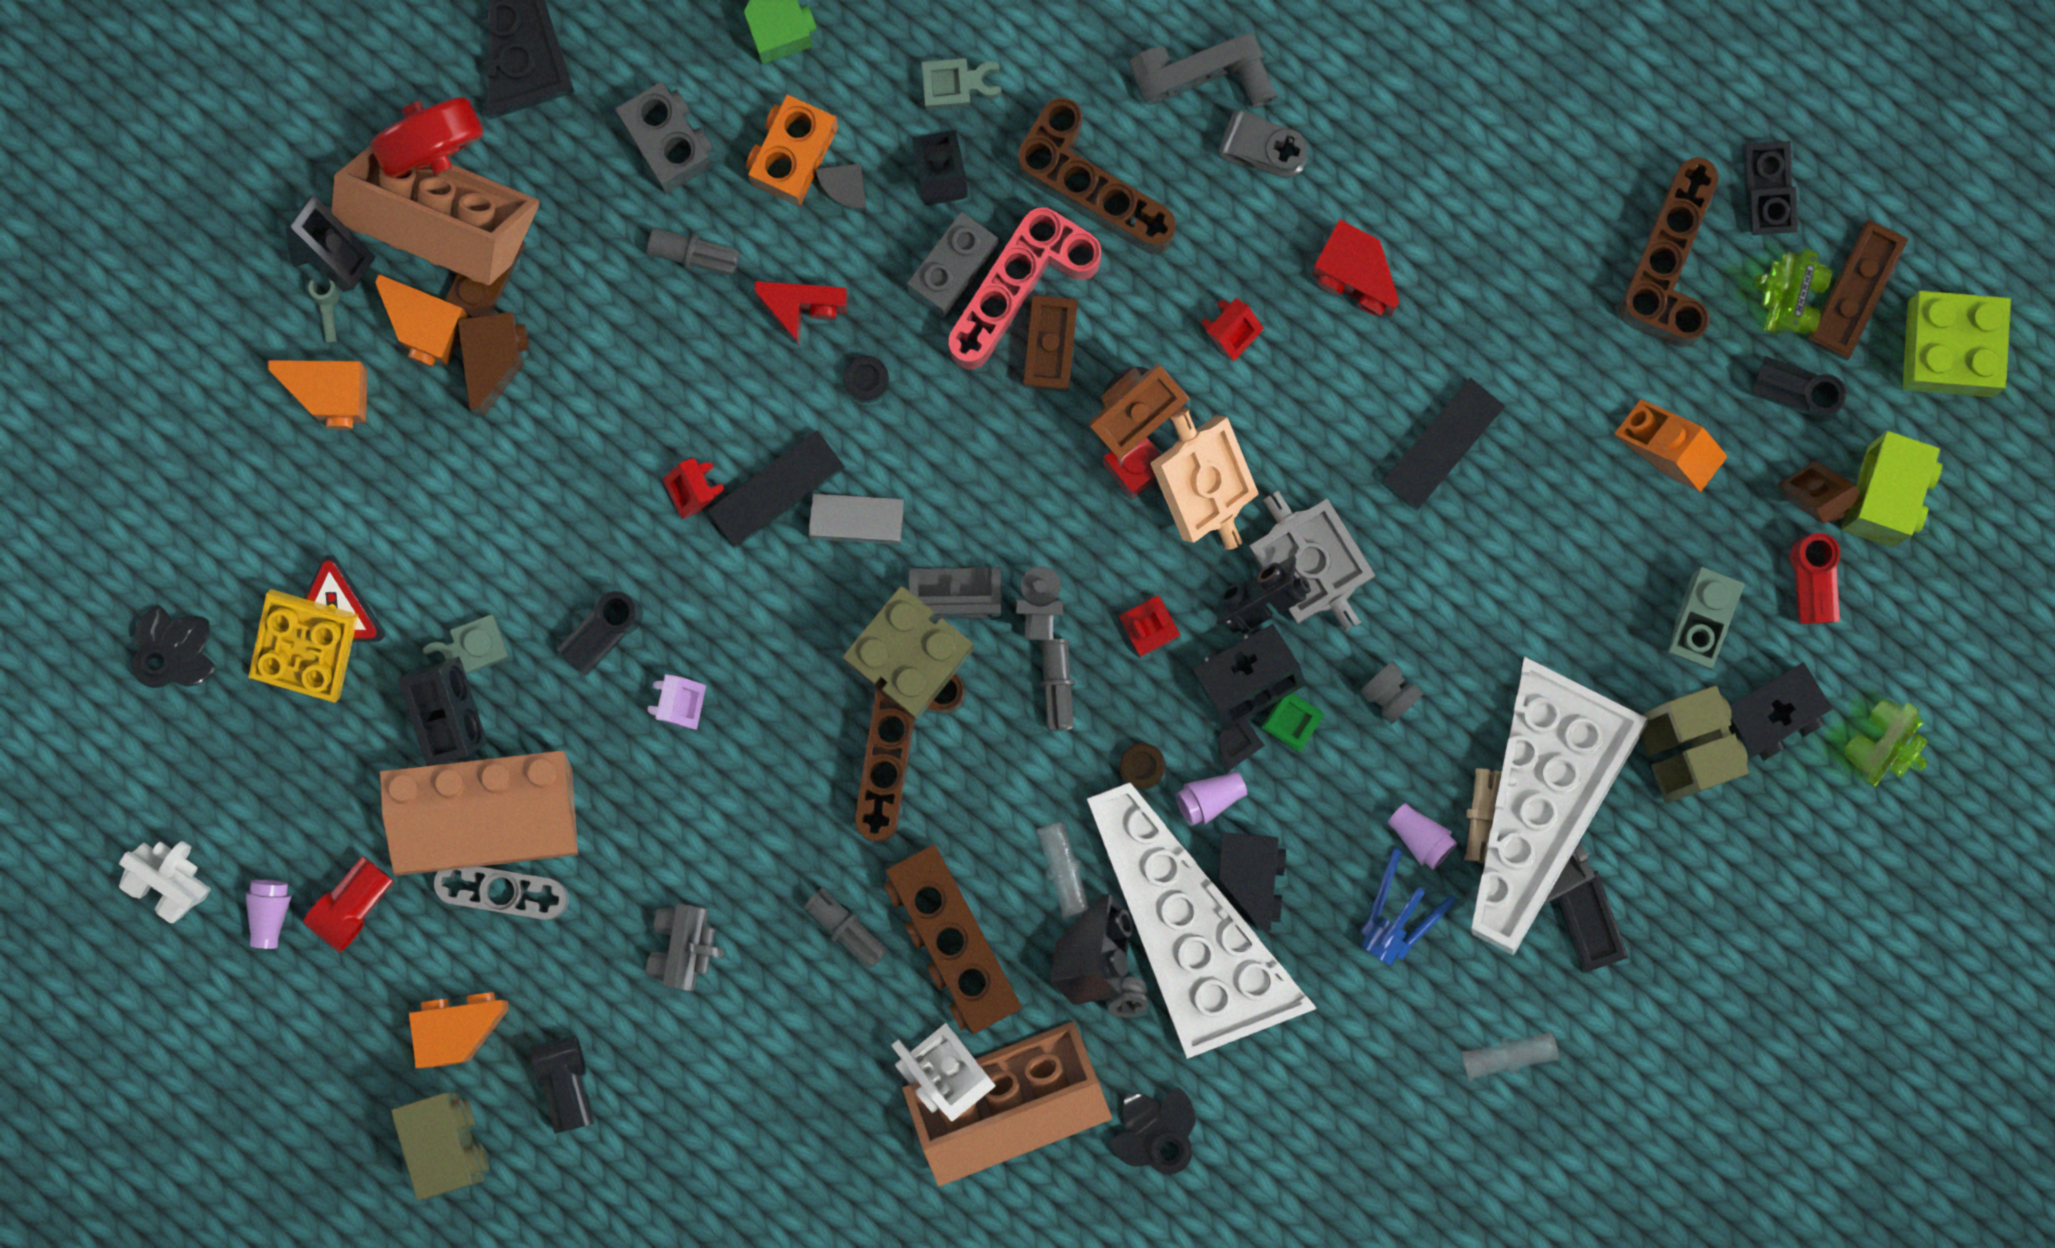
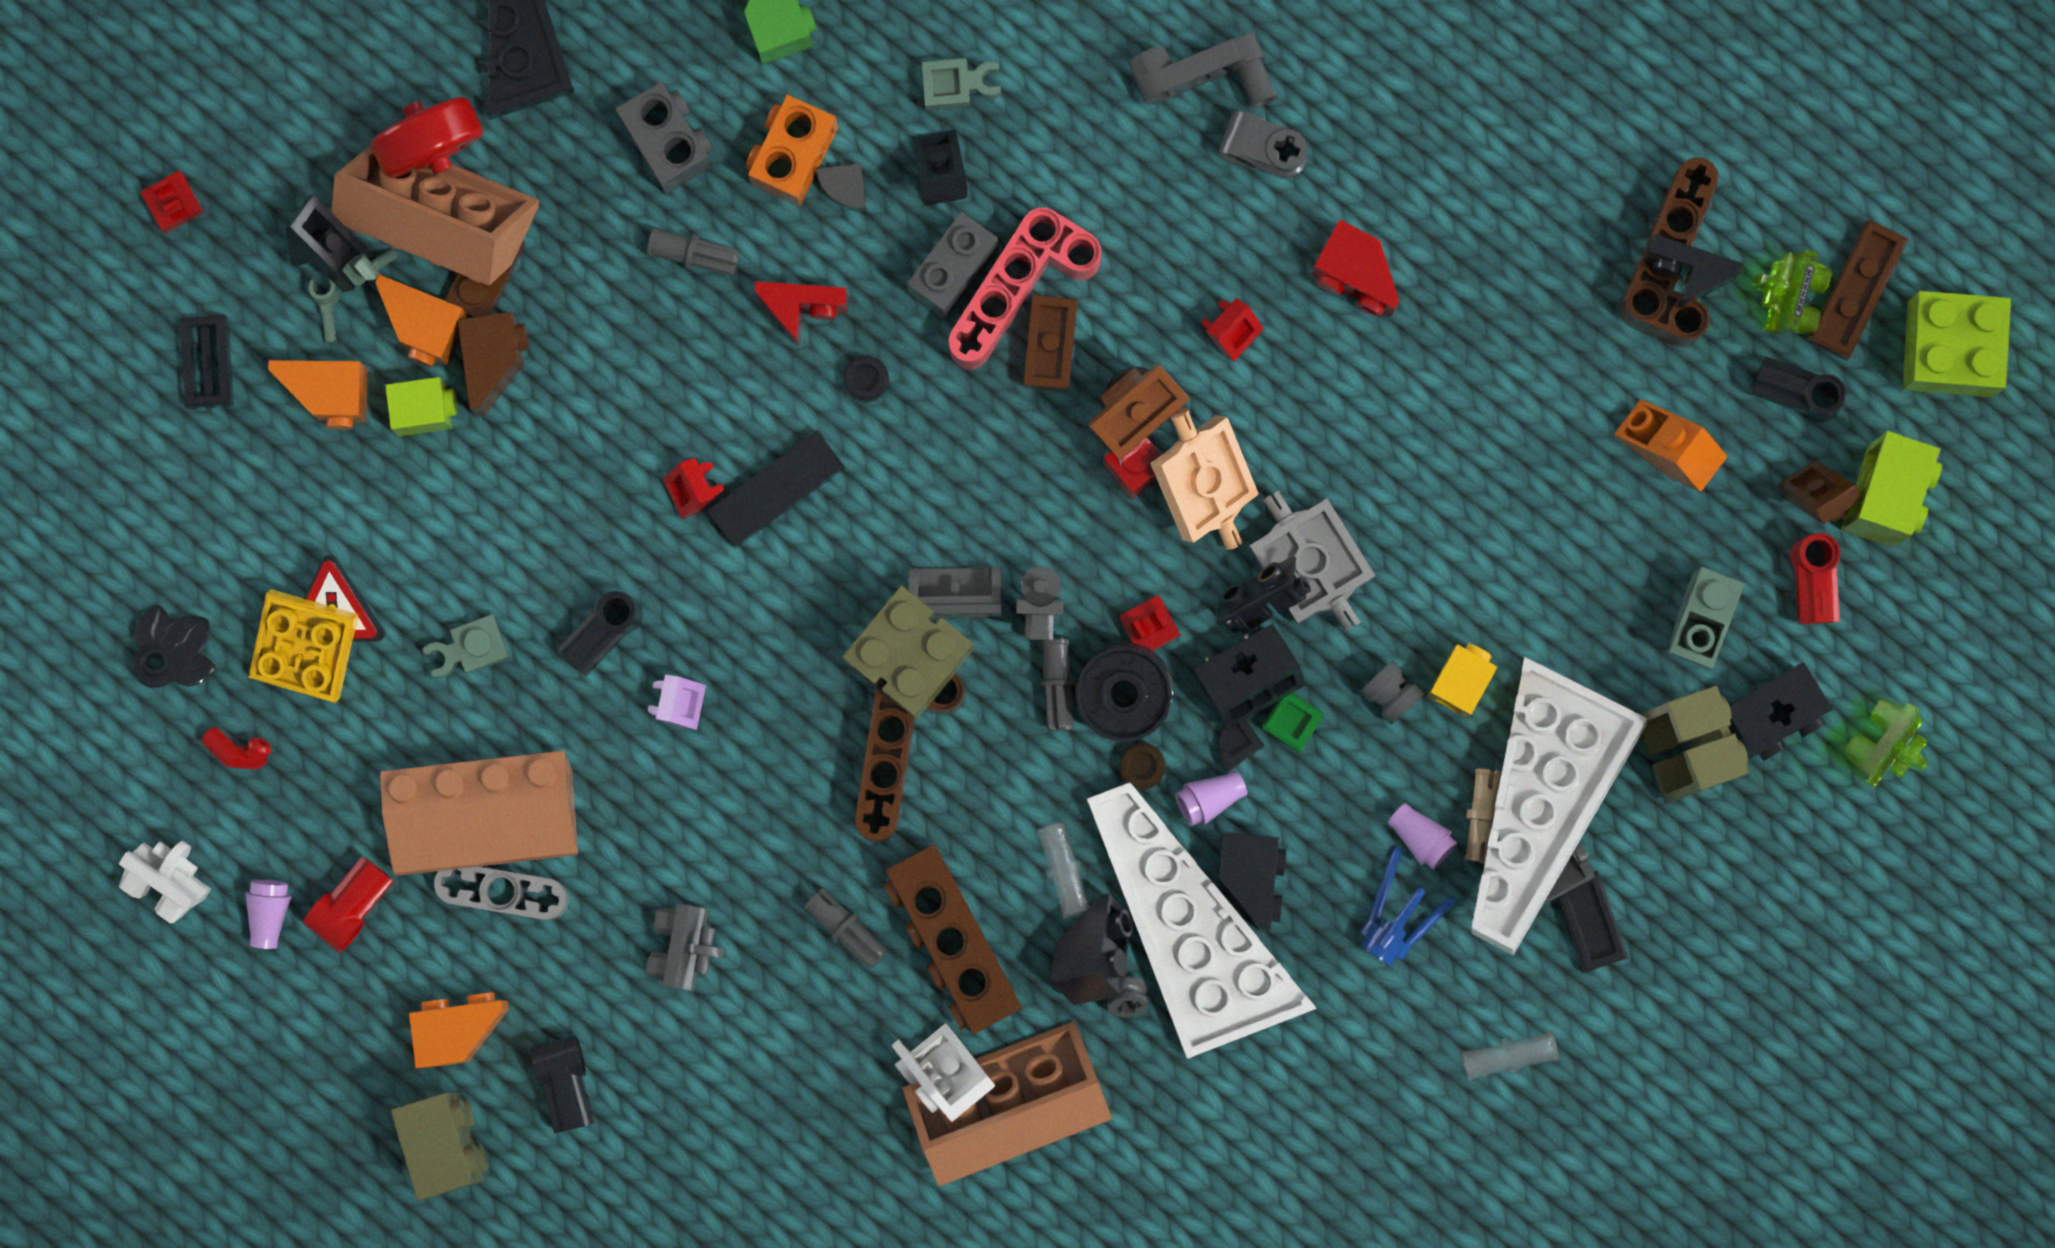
black brick [398,656,488,766] -> none
light grey slope [809,494,904,545] -> none
reddish brown beam [1018,98,1176,254] -> none
black plate [1110,1087,1196,1174] -> none
black tile [1382,377,1505,511] -> none
black slope [1742,141,1798,235] -> none
none -> red tile [140,170,204,234]
none -> black tile [180,315,234,410]
none -> red arm [201,727,272,770]
none -> sand green hand [342,249,397,287]
none -> lime brick [385,377,458,437]
none -> black wheel [1076,642,1174,742]
none -> yellow brick [1426,643,1498,719]
none -> black slope [1643,234,1744,309]

